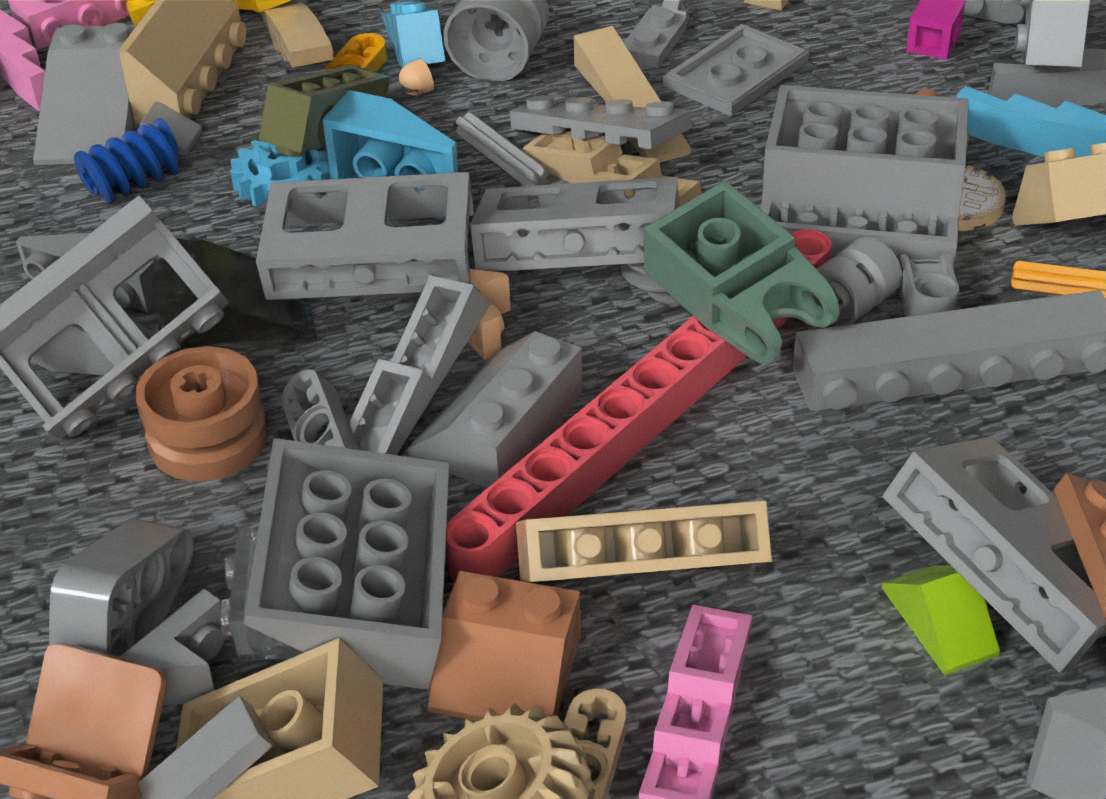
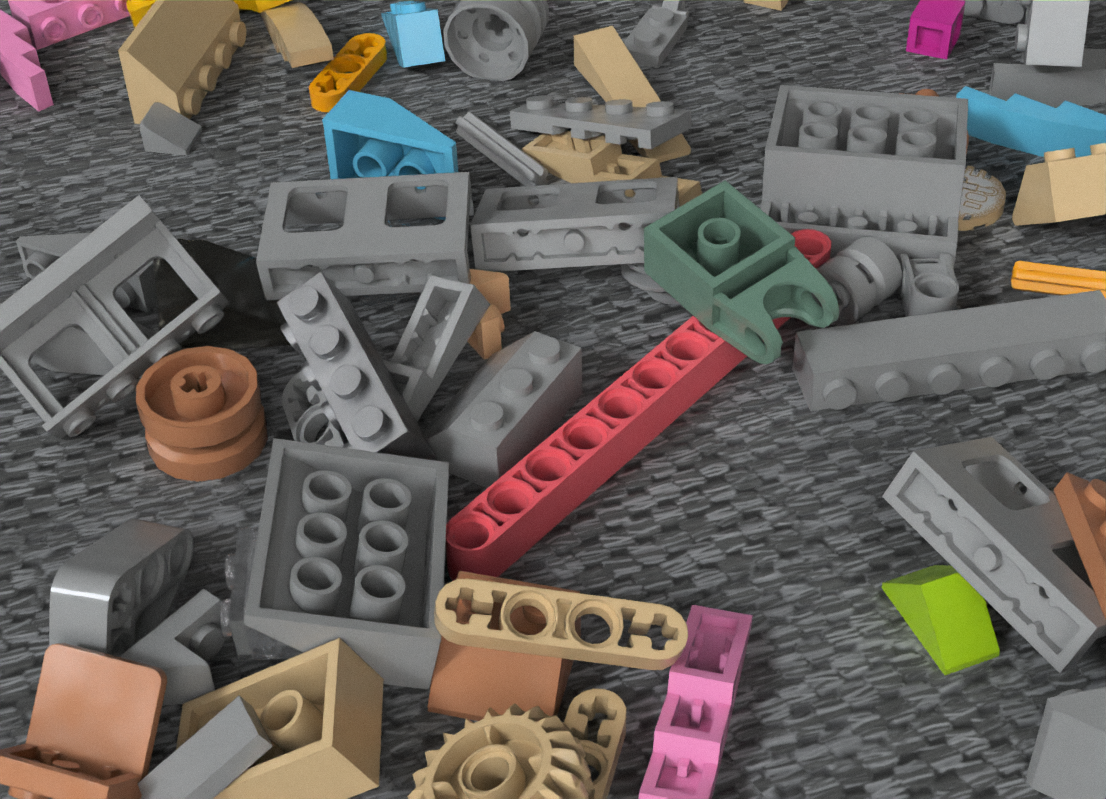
light grey slope [33,22,137,165] -> none
blue piece [74,118,179,204] -> none
medium azure gear [230,140,331,207] -> none
olive brick [259,65,390,157] -> none
light nougat hinge [387,58,434,96] -> none
tan brick [516,501,772,582] -> none
light grey tile [663,24,809,116] -> none
none -> flat silver brick [277,272,436,460]
none -> tan beam [434,578,688,670]

